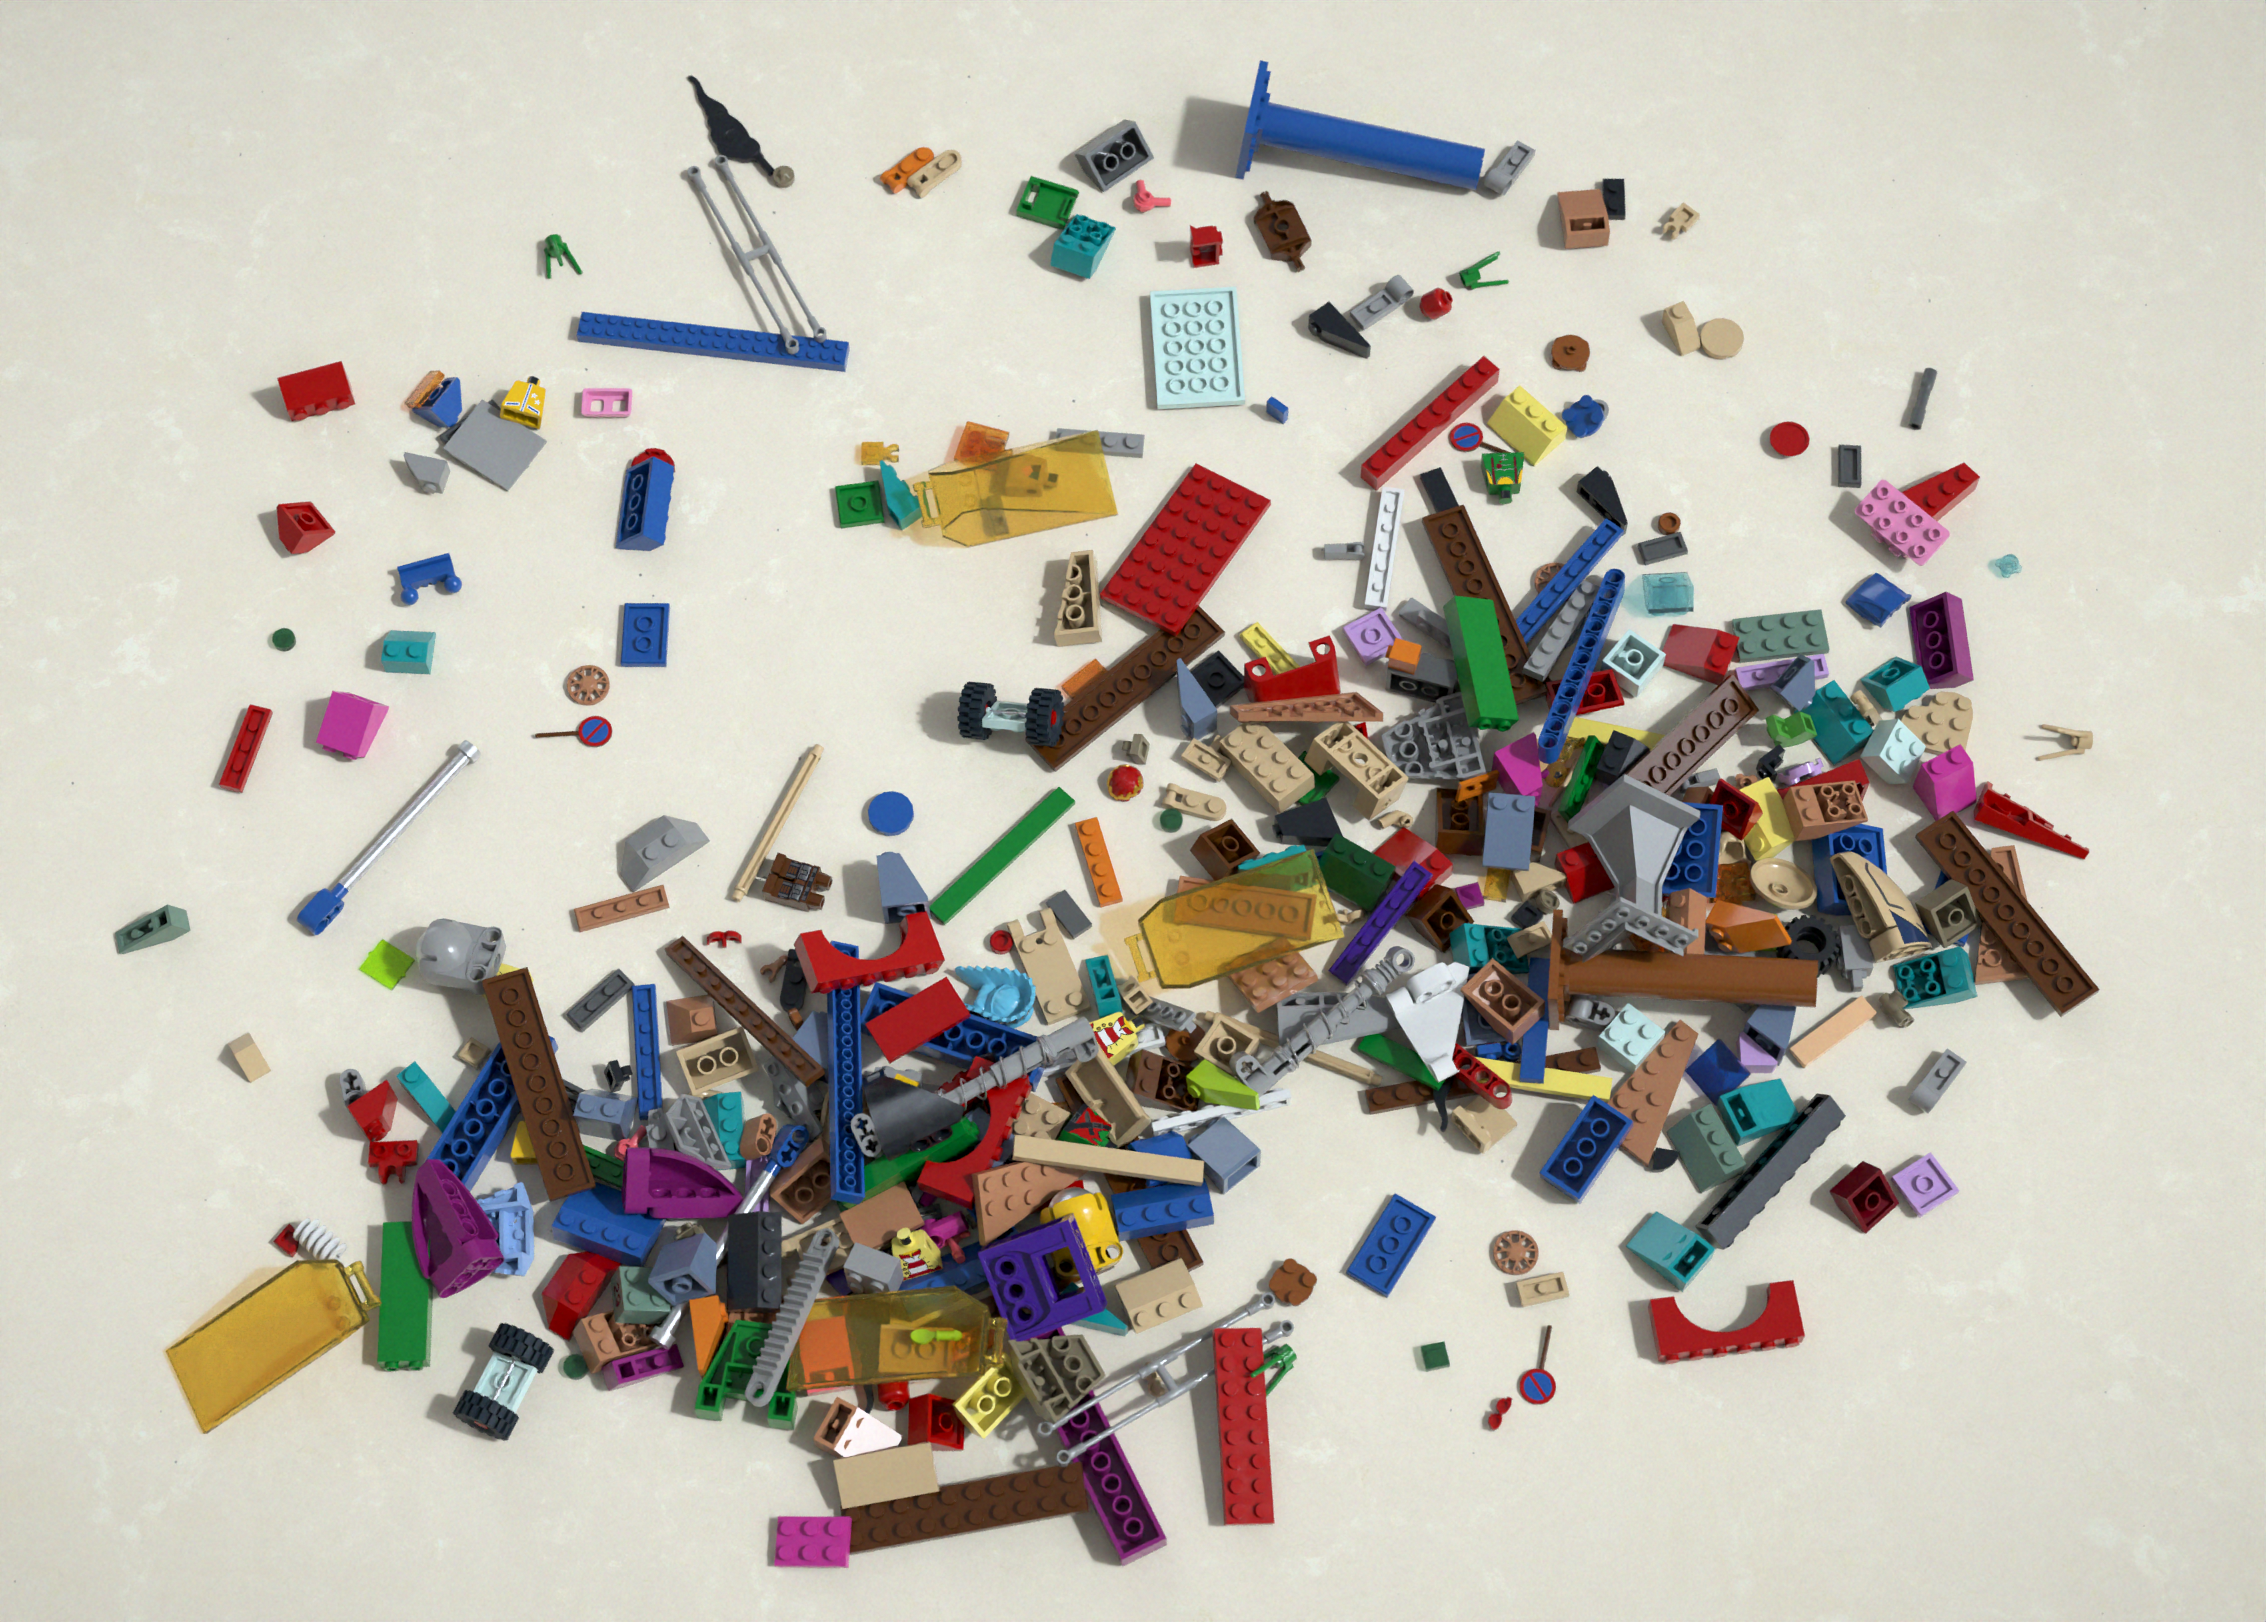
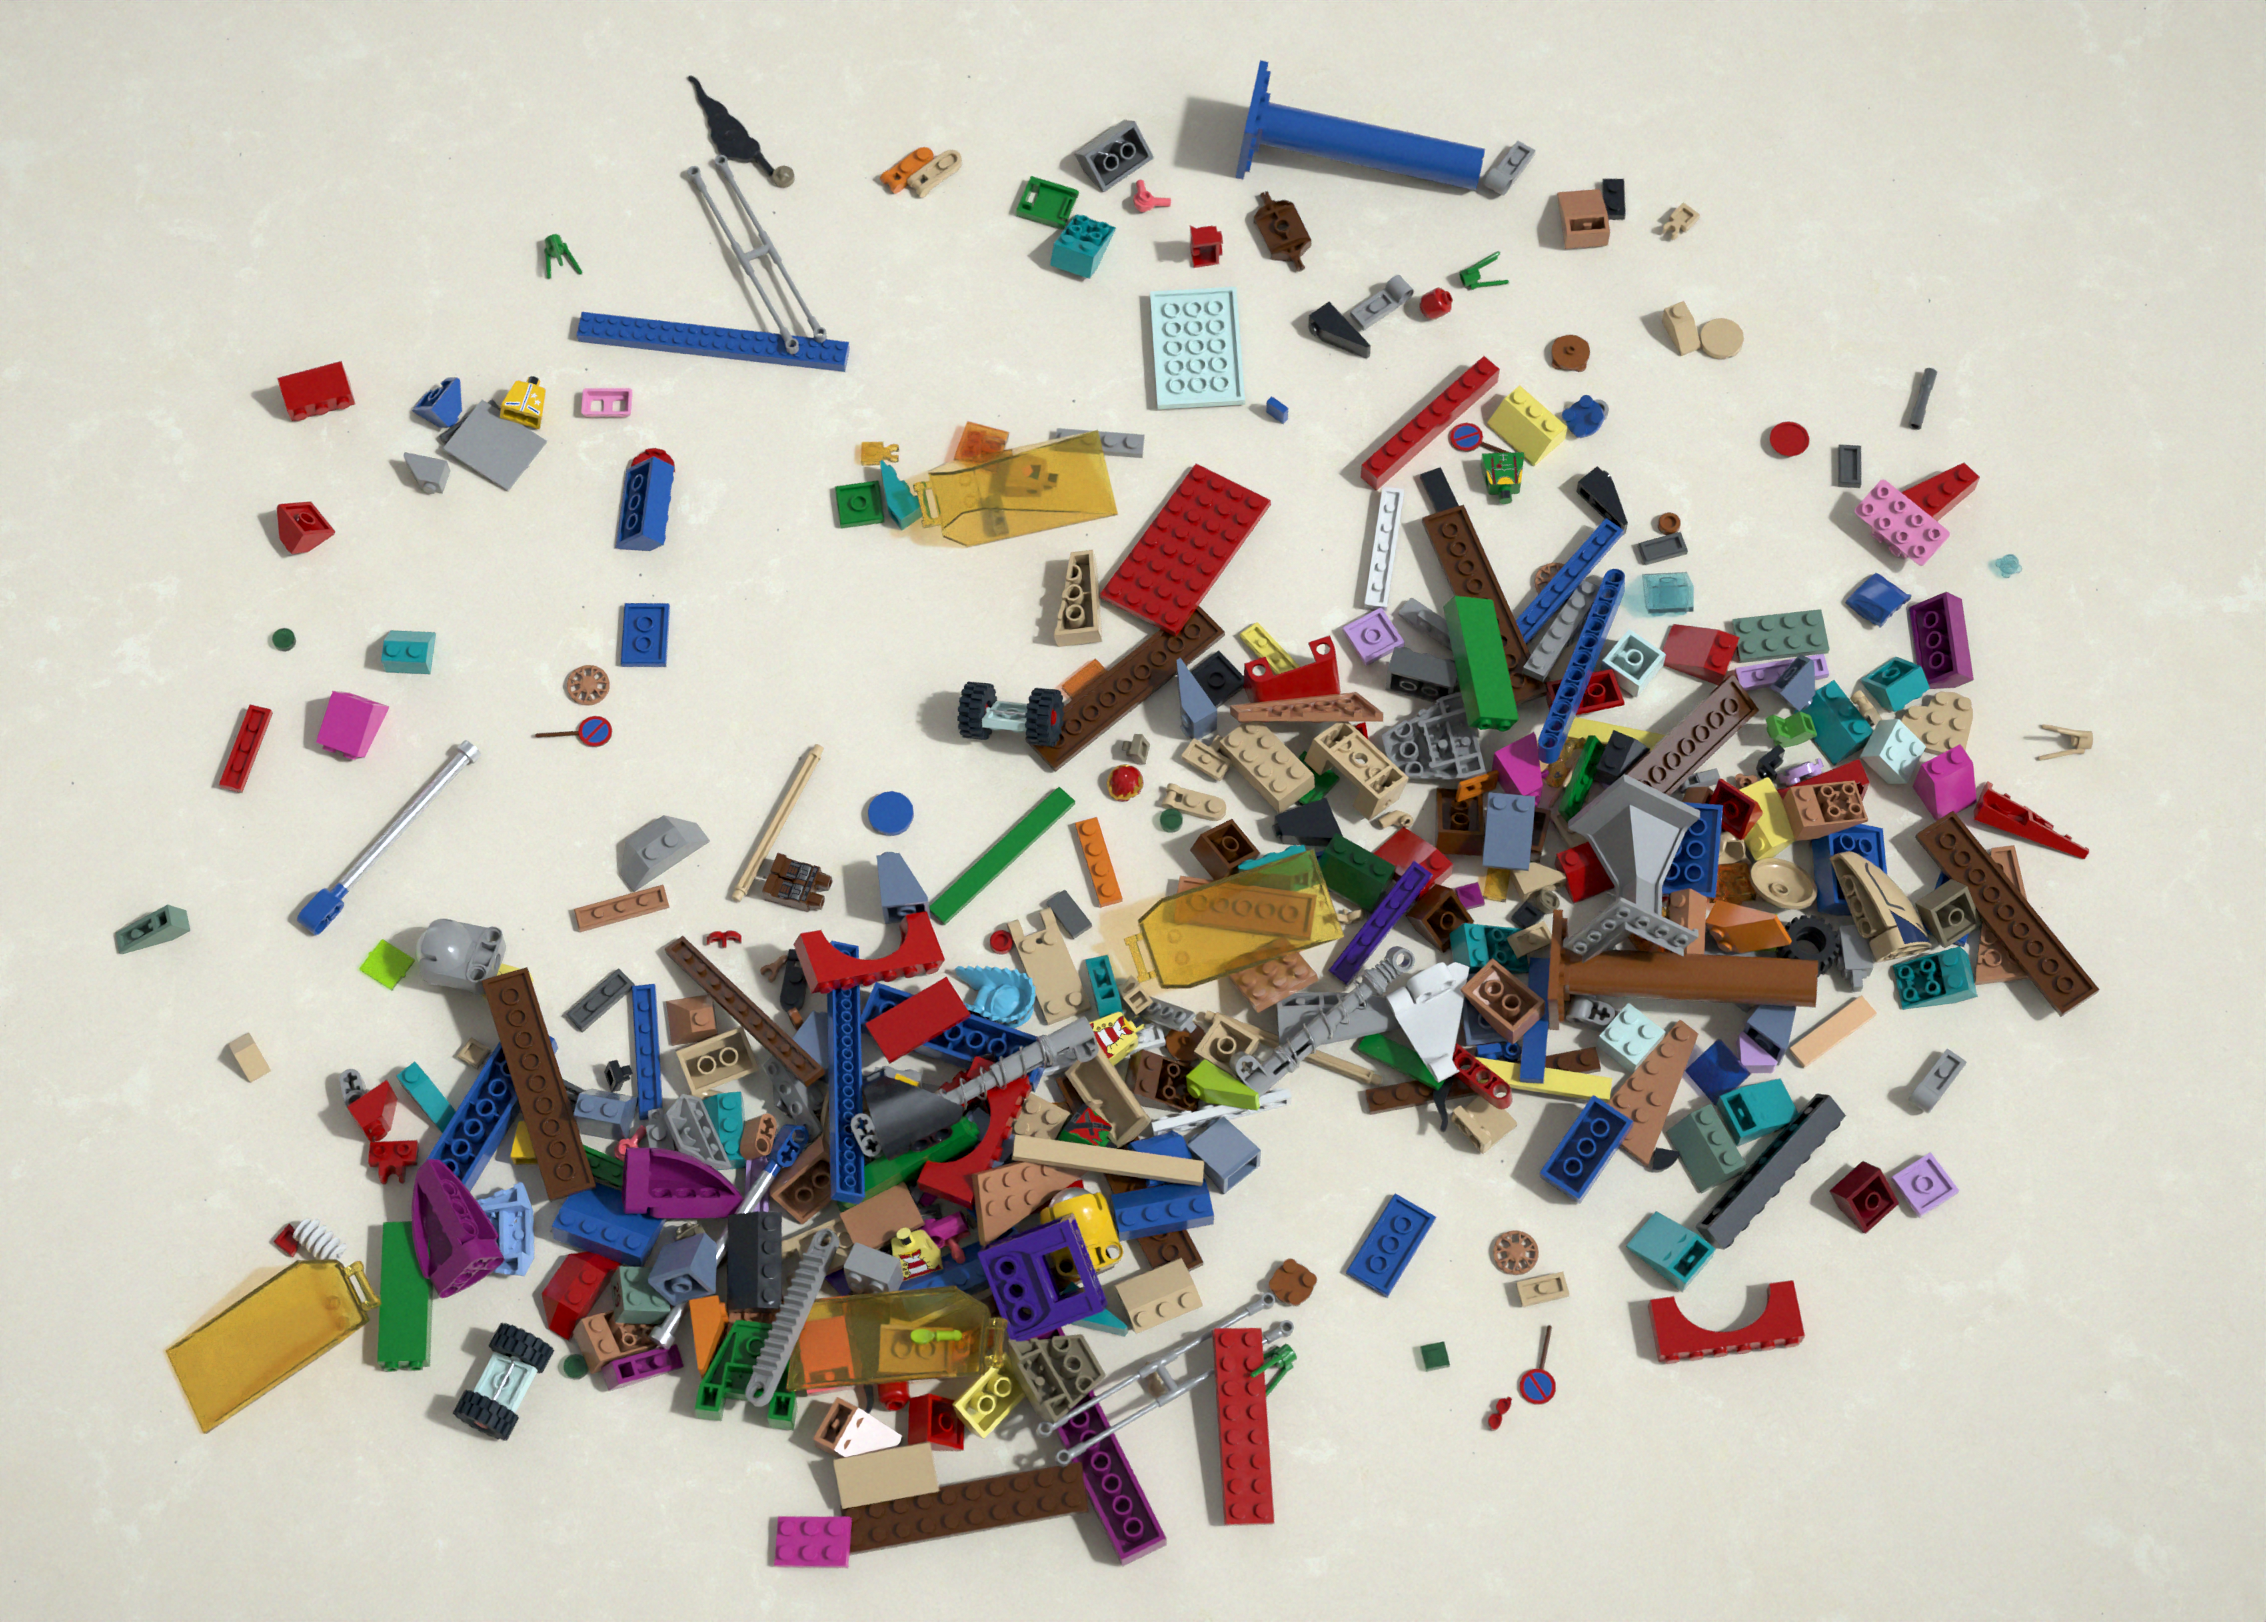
blue gear [397,553,462,605] -> none
clear orange tile [404,370,445,408] -> none
light grey bar [1324,542,1365,560] -> none
orange brick [1385,638,1422,675] -> none
dark tan plate [1879,989,1914,1028] -> none

